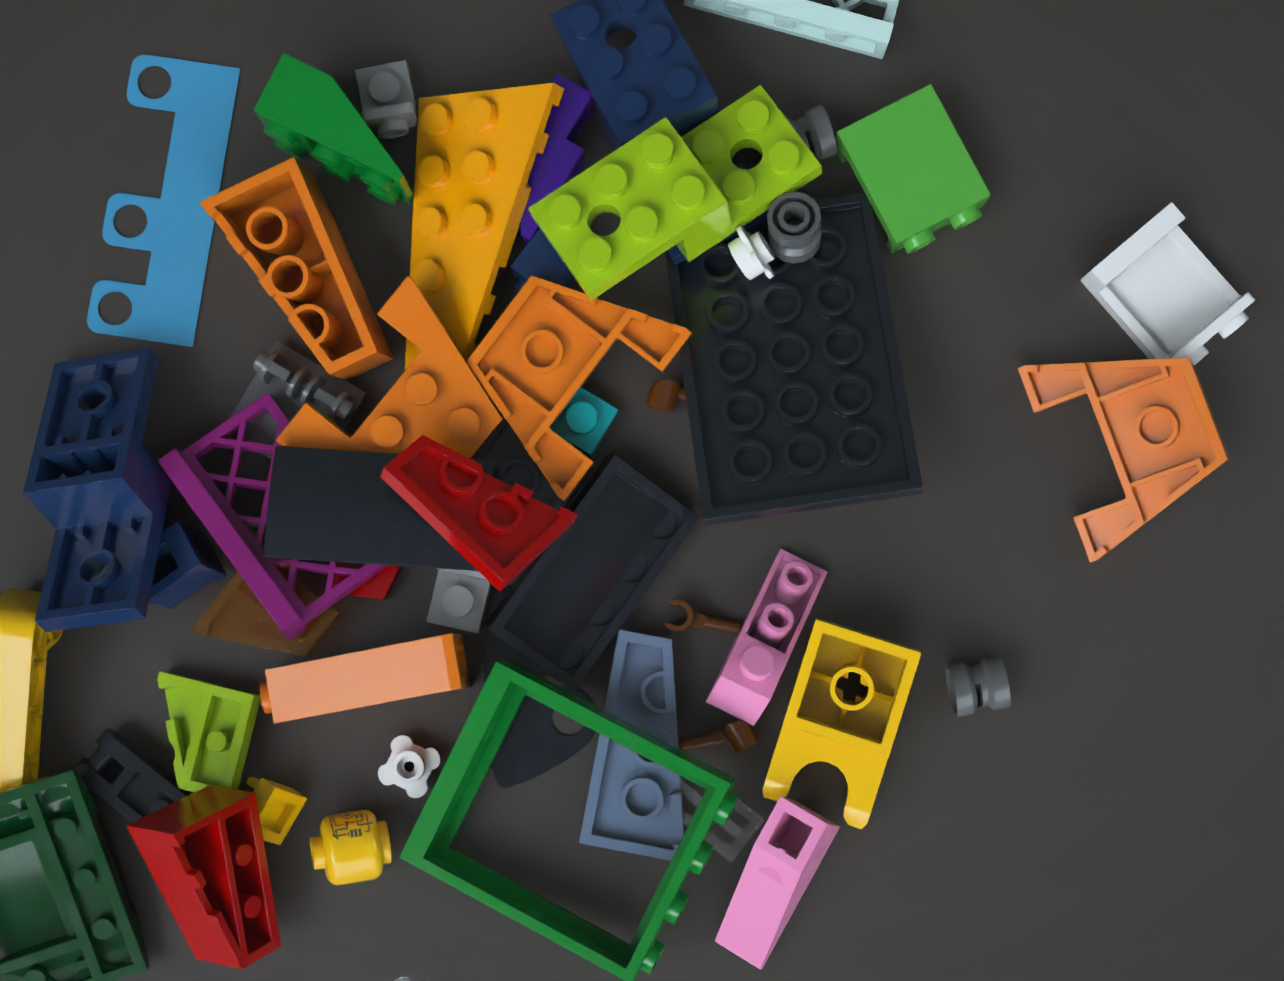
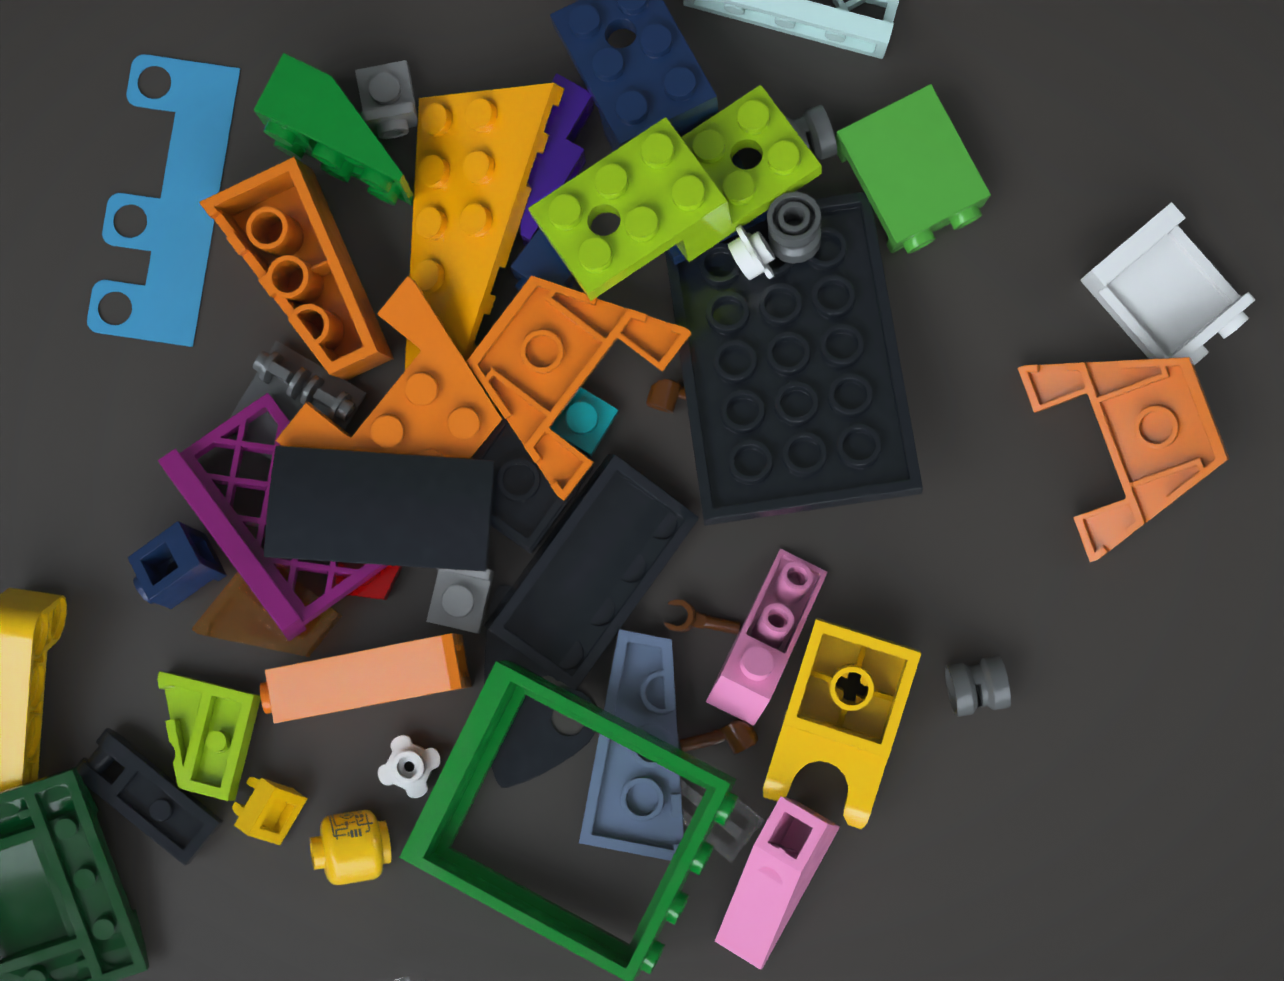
dark blue bracket [23,347,172,632] -> none
red wedge [126,785,281,969] -> none
red wing [380,434,578,592] -> none

